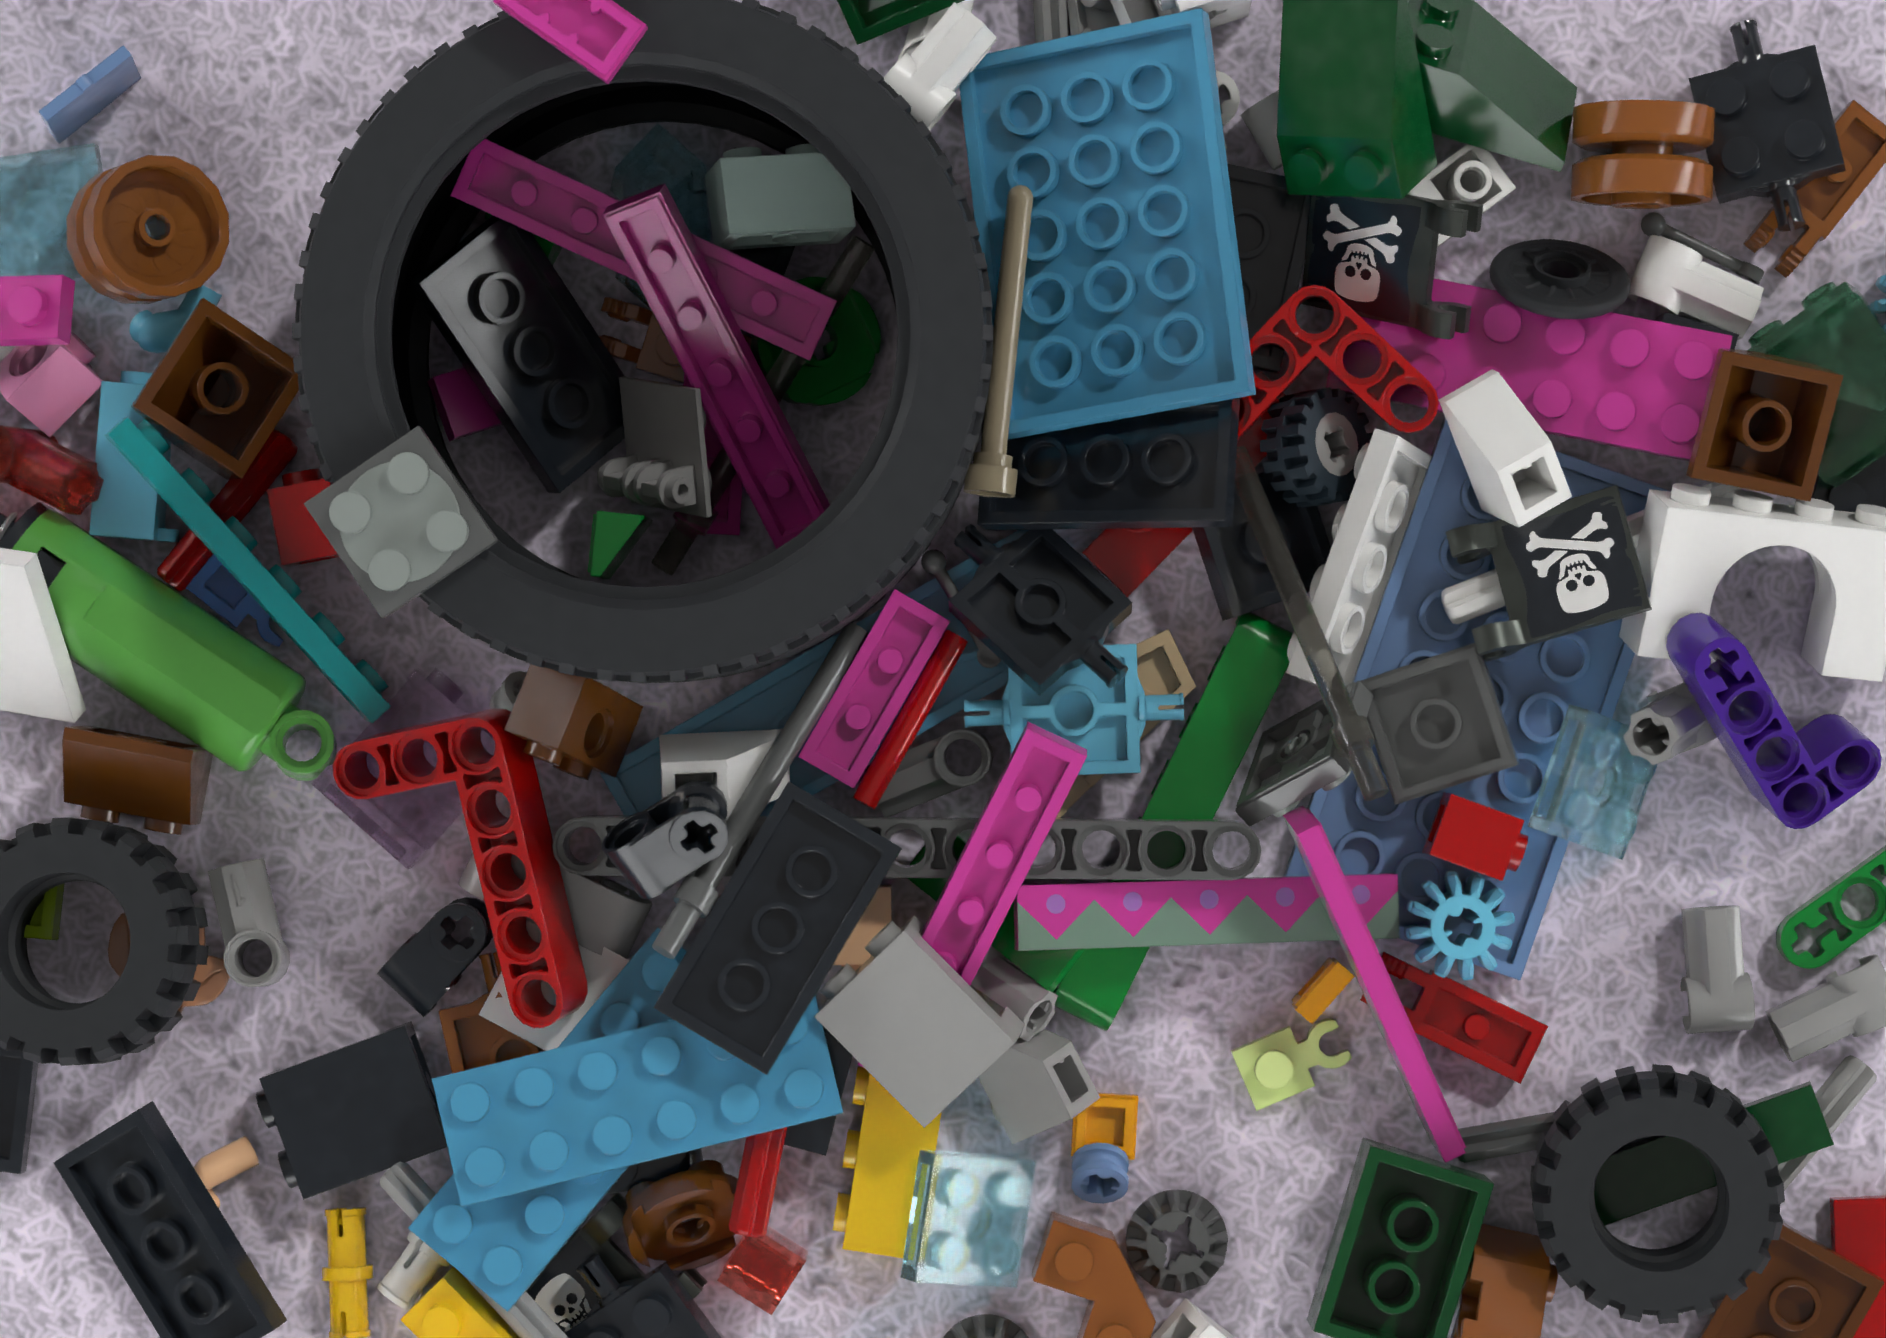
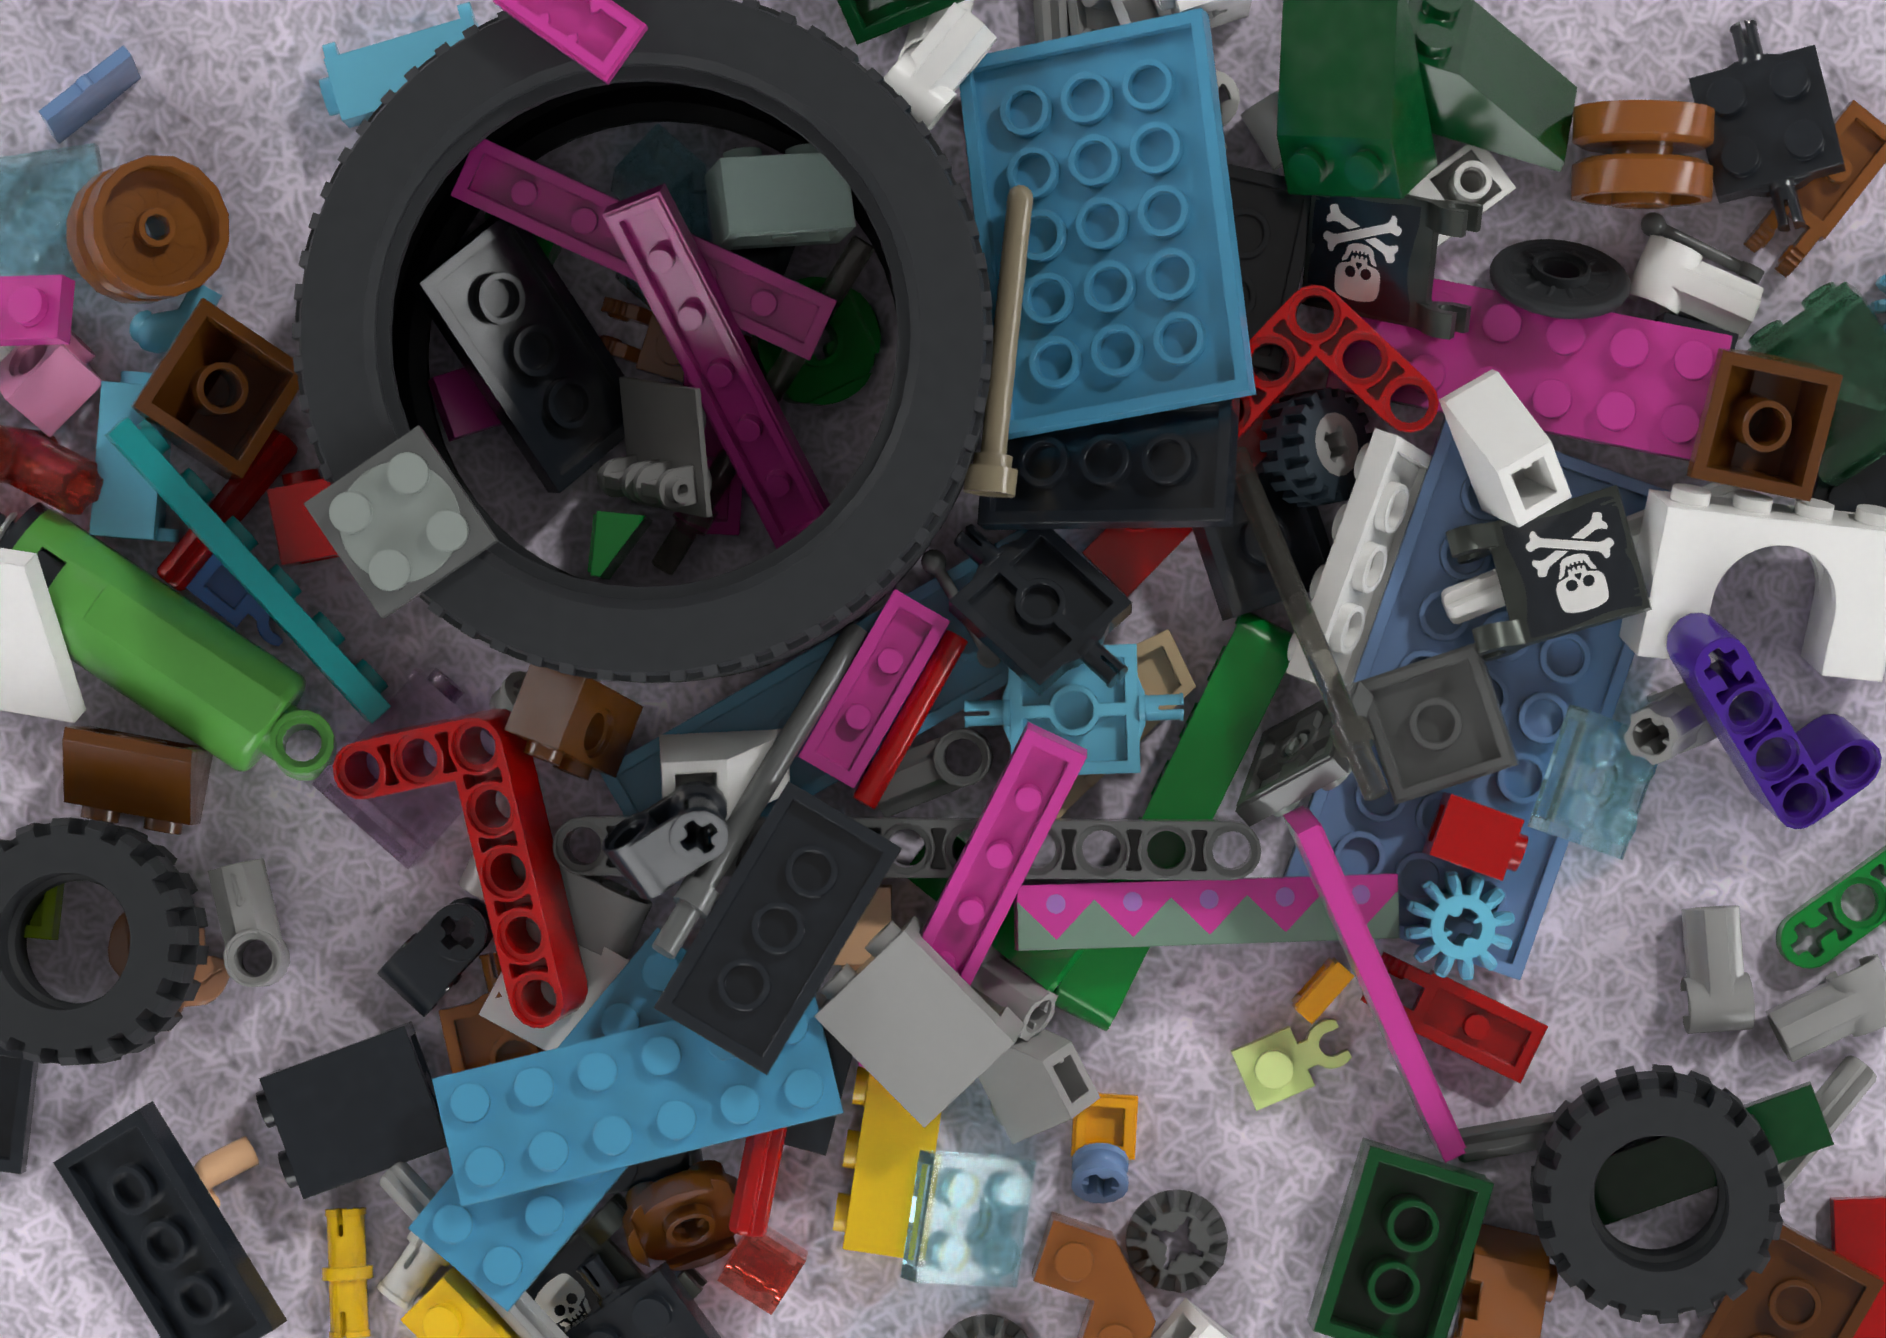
none -> medium azure brick [319,2,479,128]

